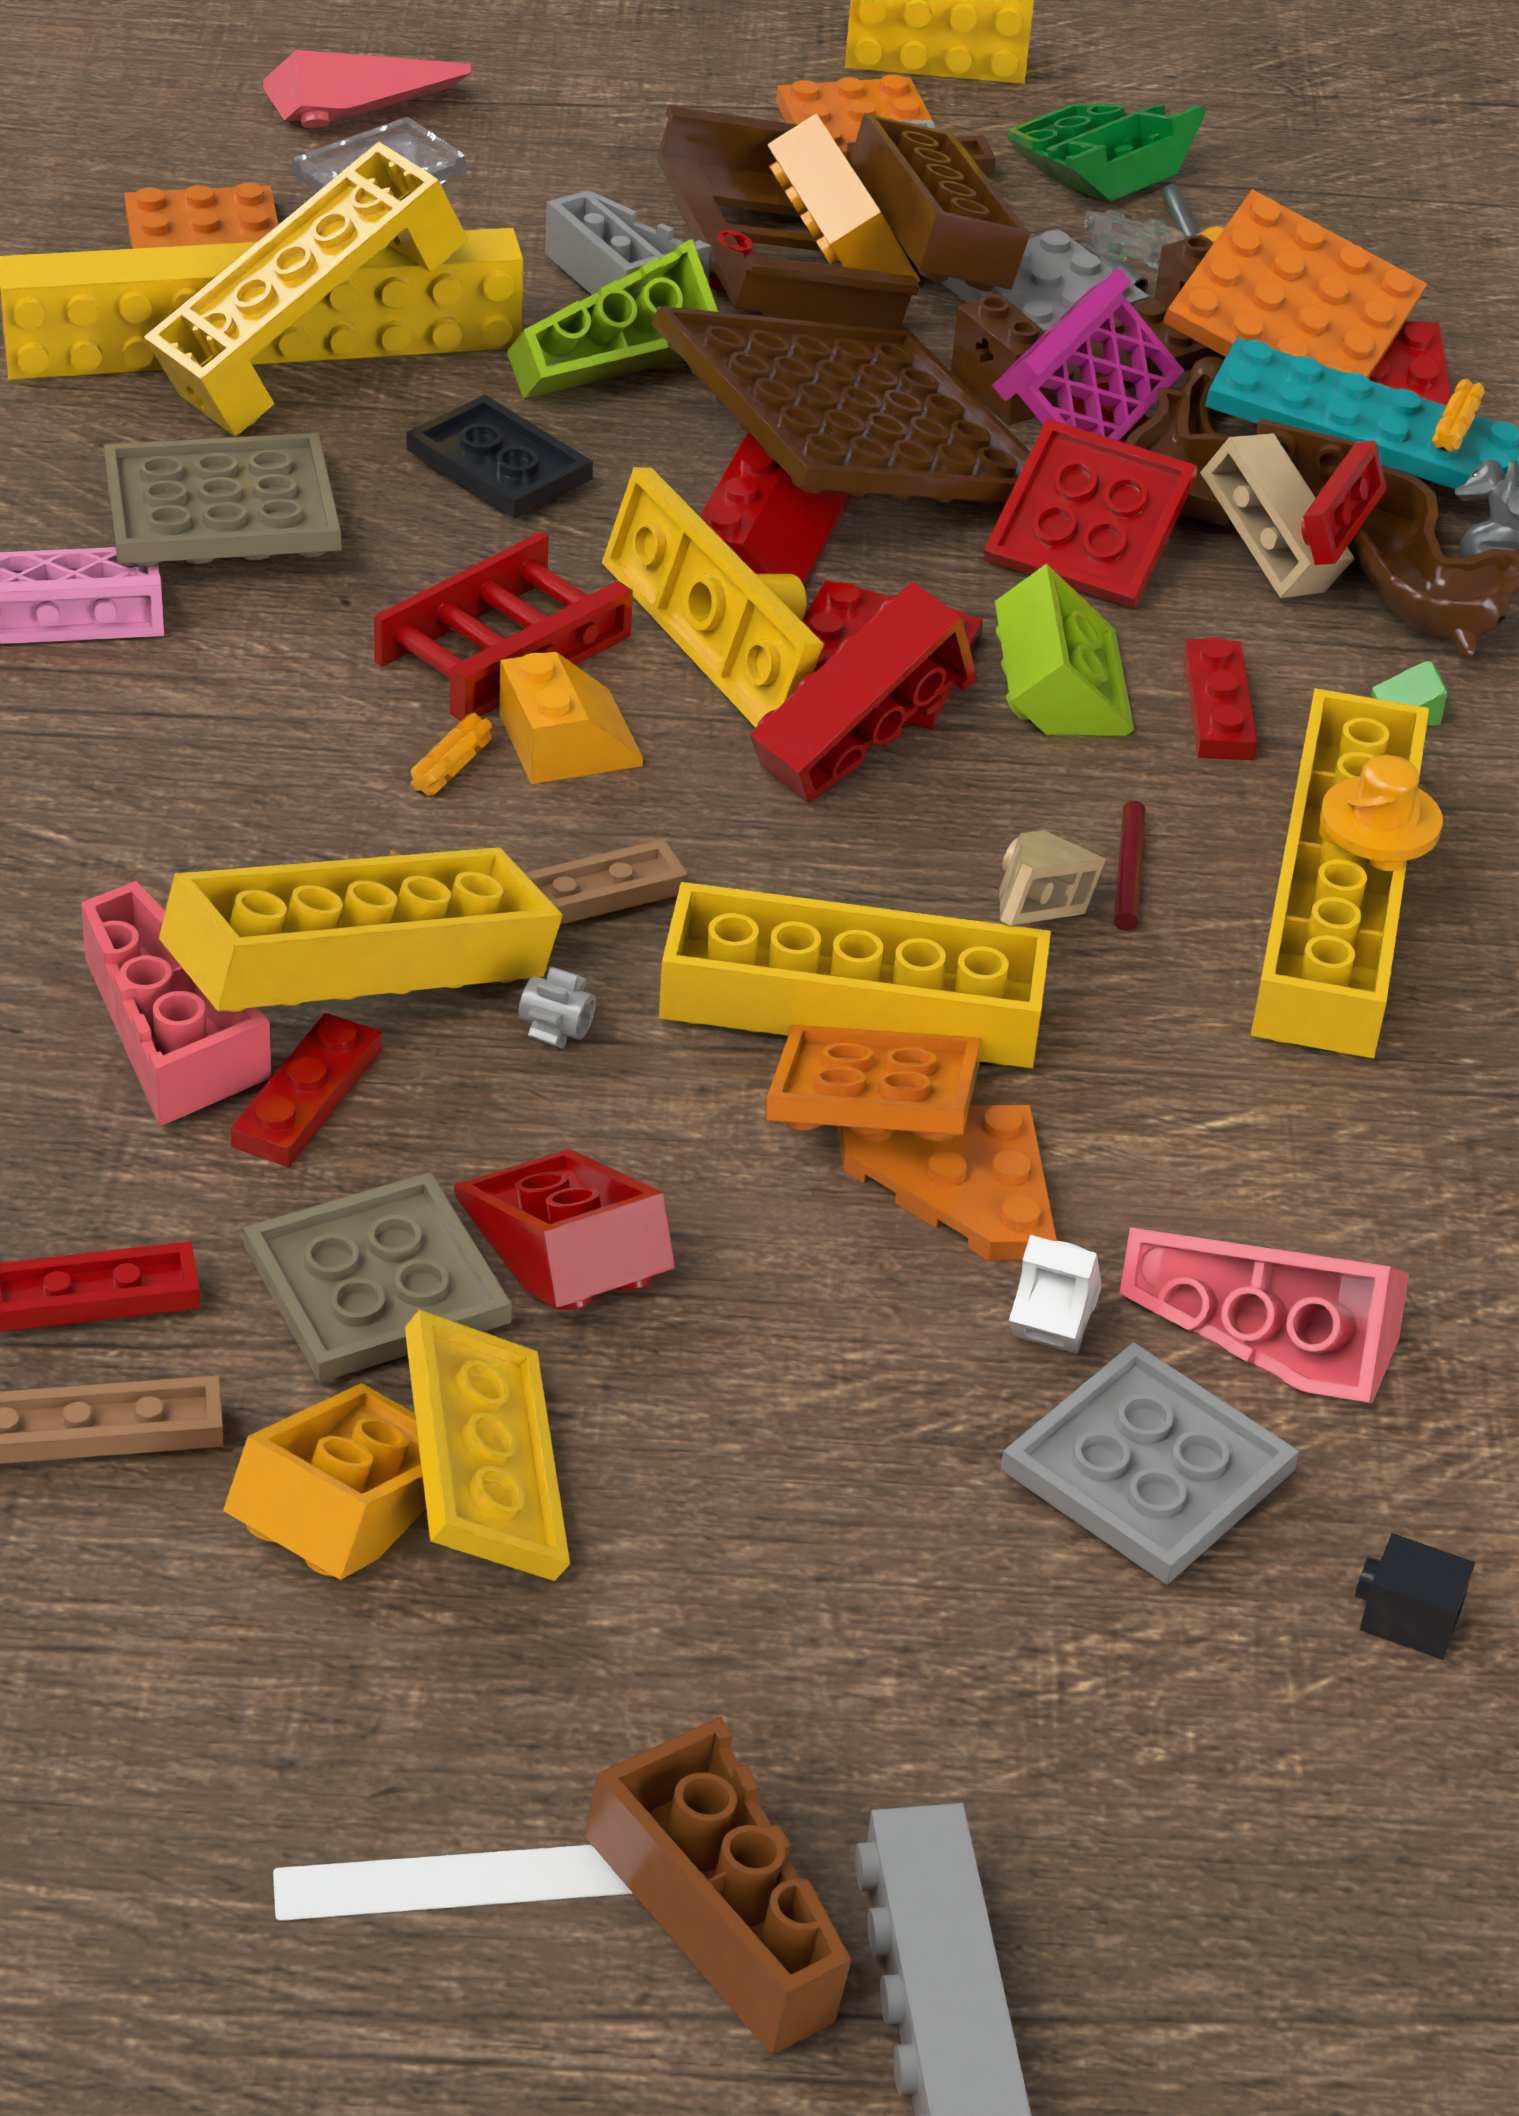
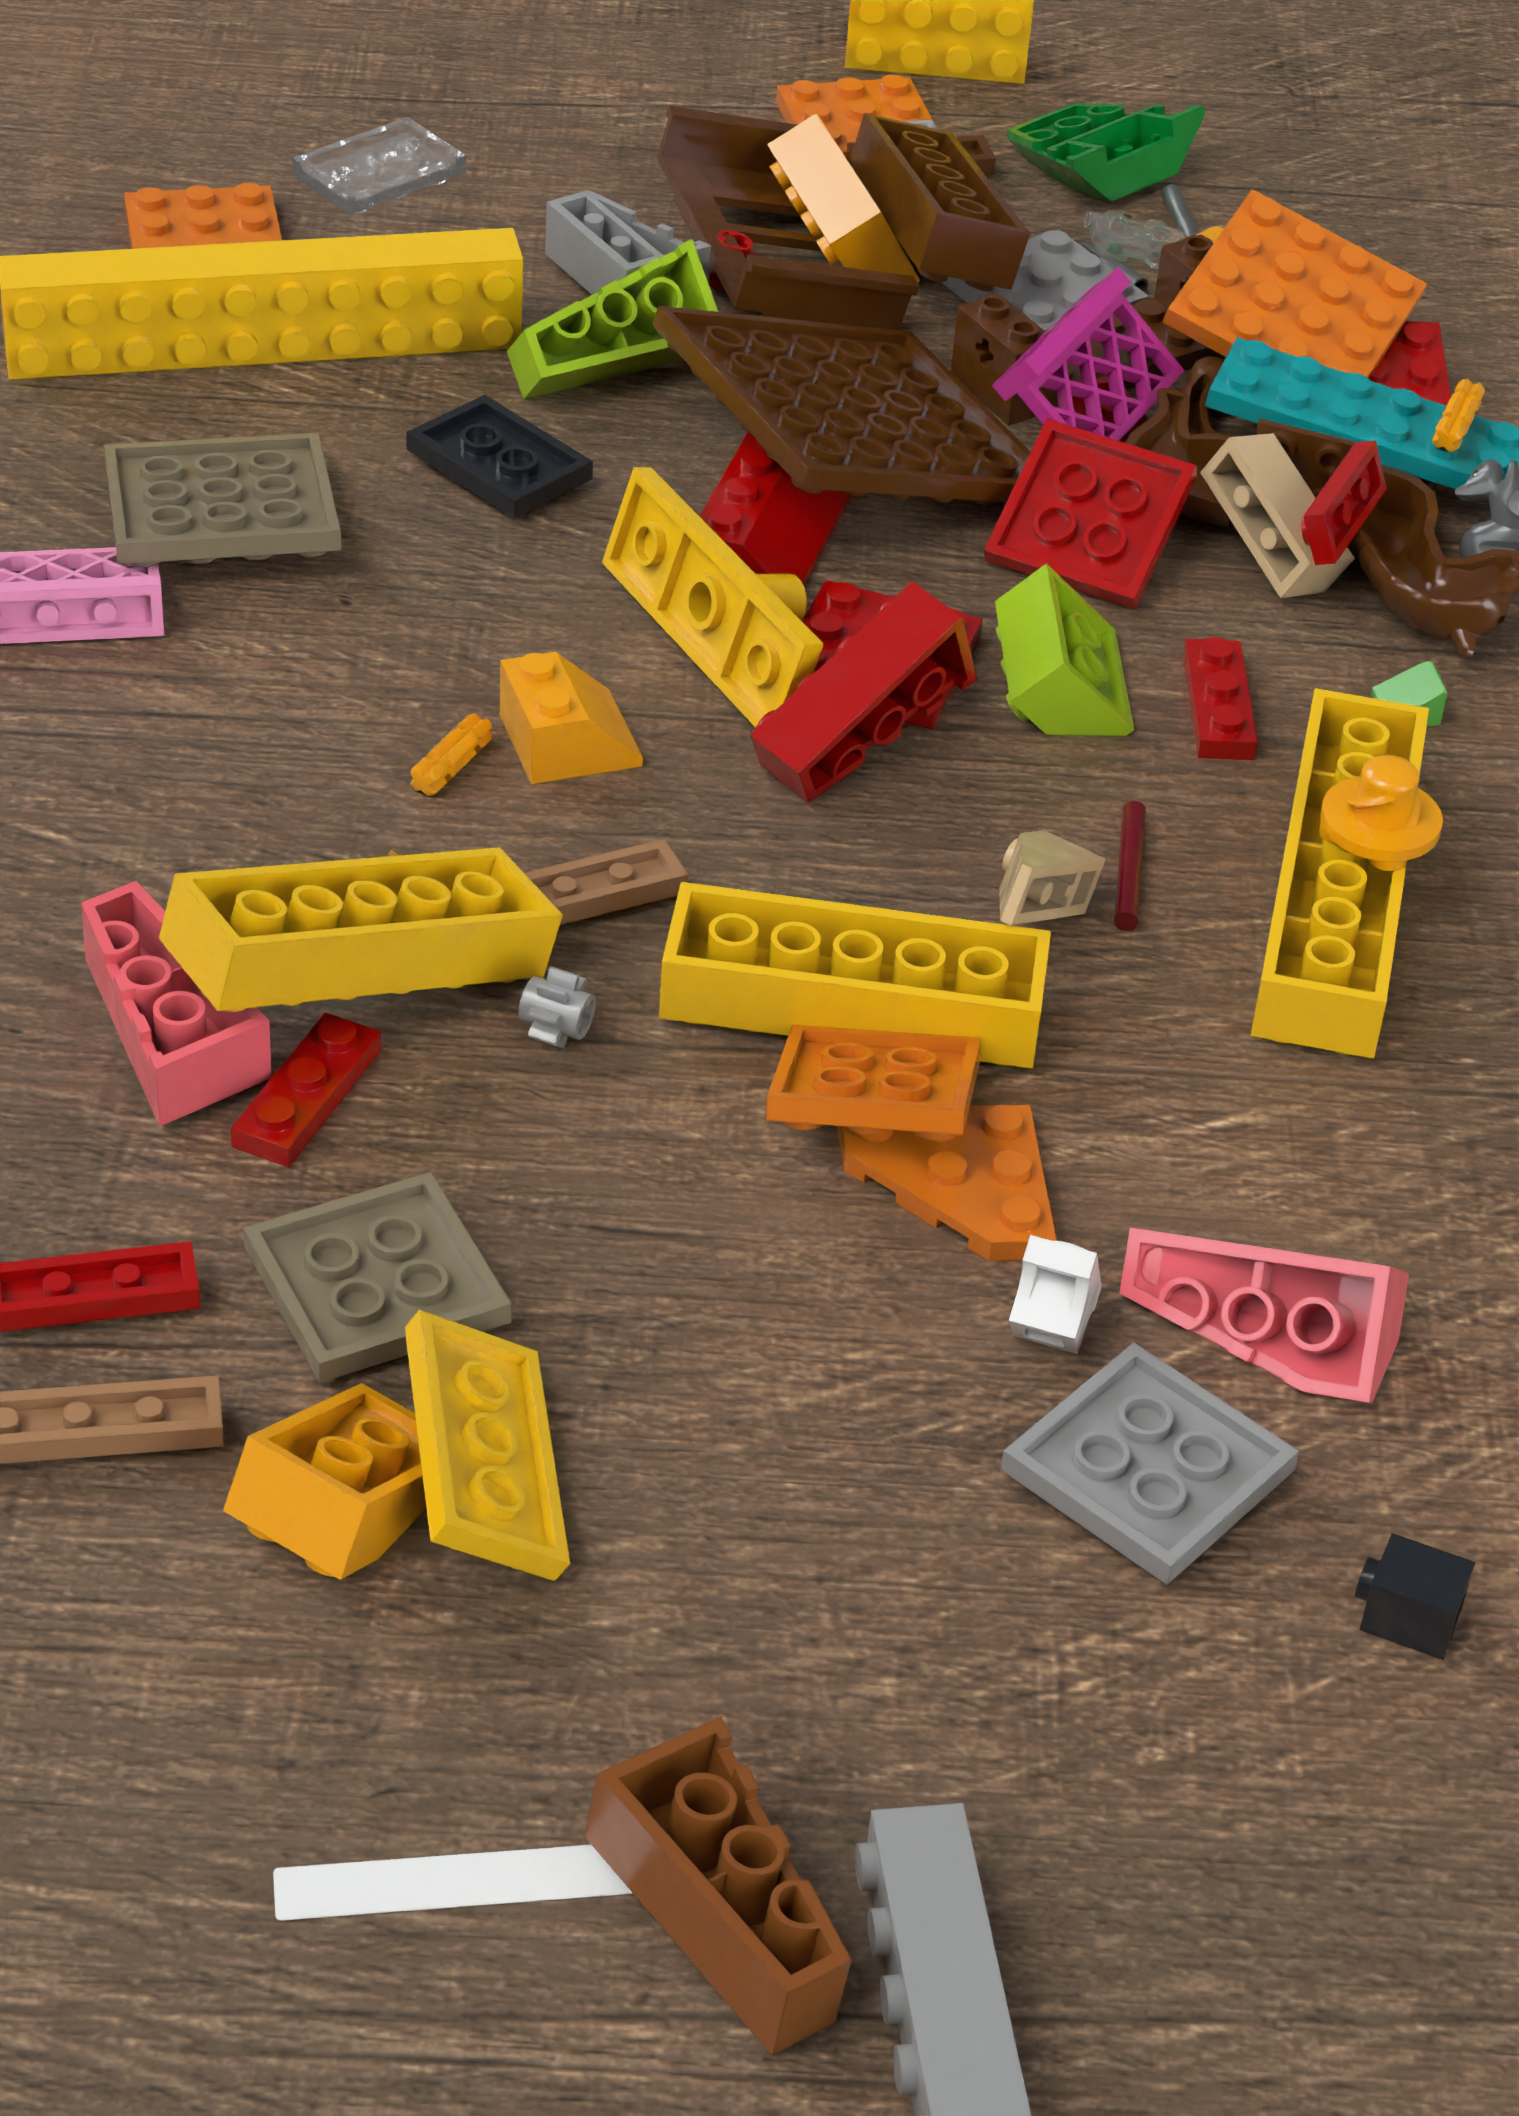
yellow plate [144,142,468,437] -> none
coral wedge [263,50,471,128] -> none
red fence [374,531,633,721] -> none
red slope [453,1149,675,1310] -> none

